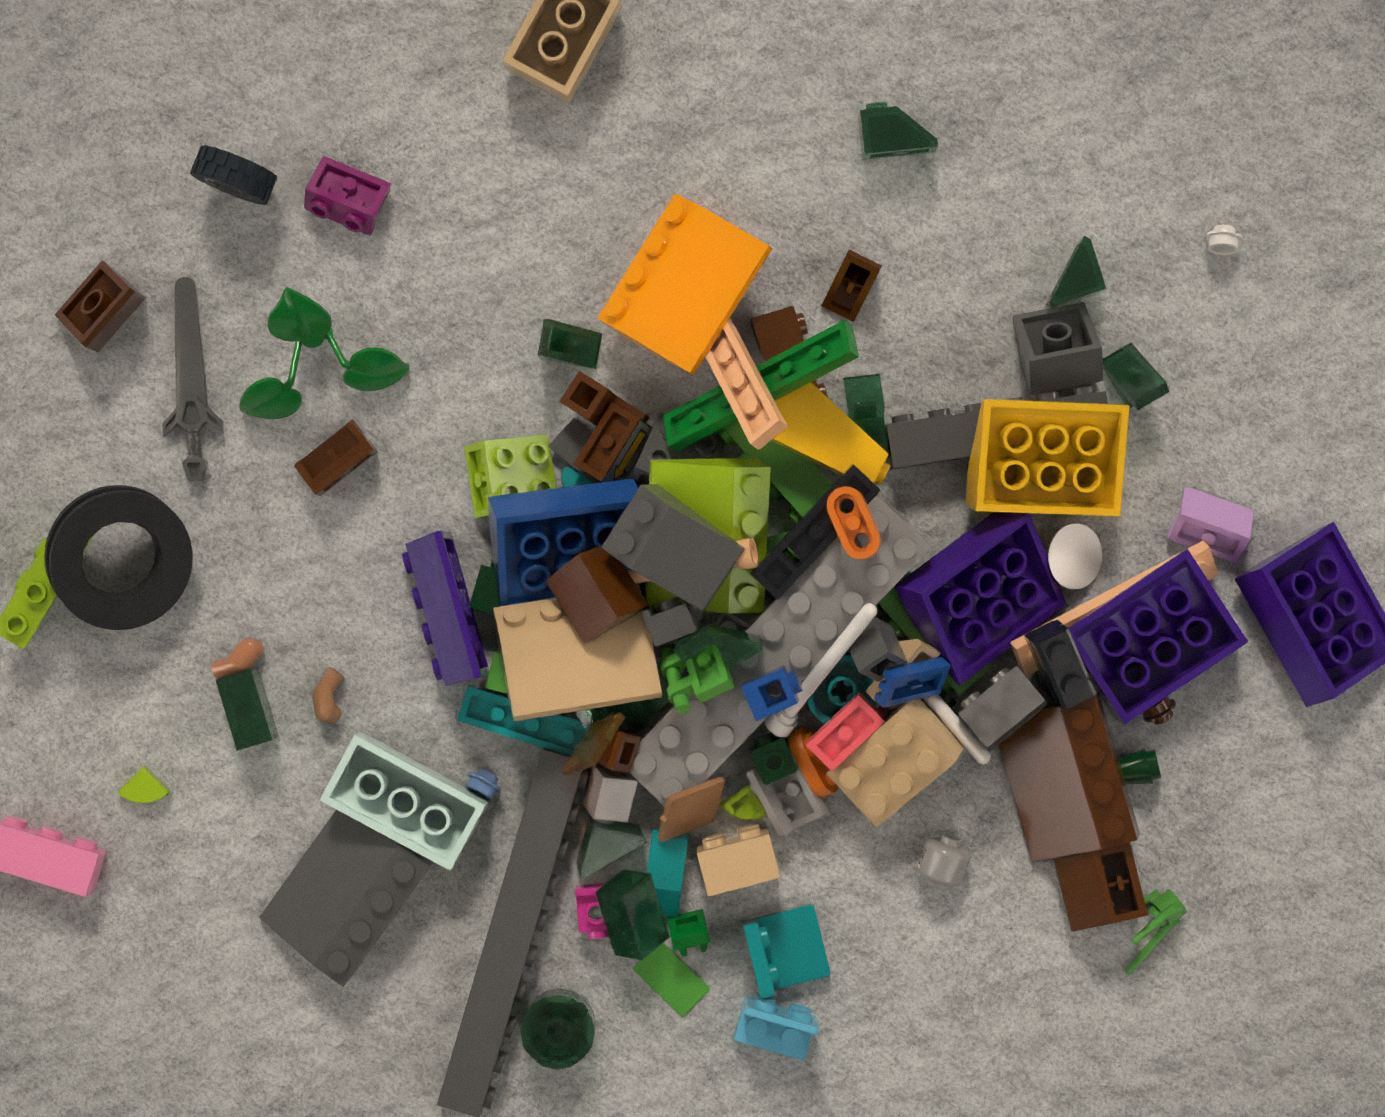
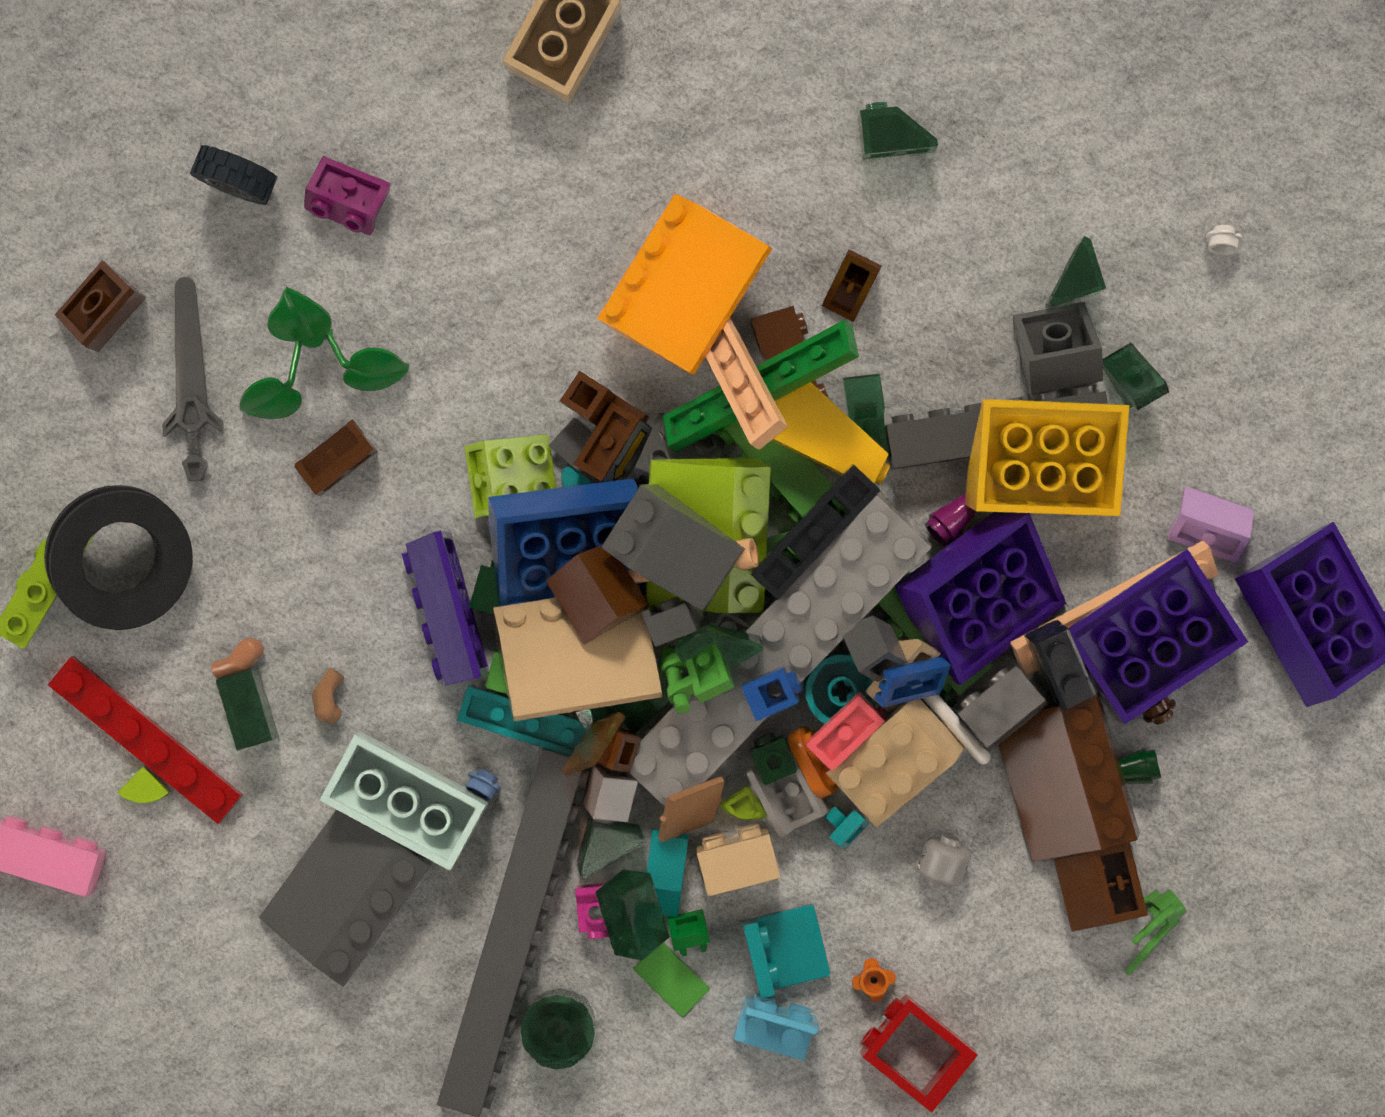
clear green slope [537,319,602,369] -> none
white piece [764,603,877,737] -> none
orange plate [827,486,882,560] -> none
white sticker [1048,523,1102,589] -> none
none -> red plate [48,656,243,824]
none -> teal tile [824,806,870,850]
none -> orange plate [852,958,896,1002]
none -> red window [860,994,978,1113]
none -> magenta cone [925,493,977,546]

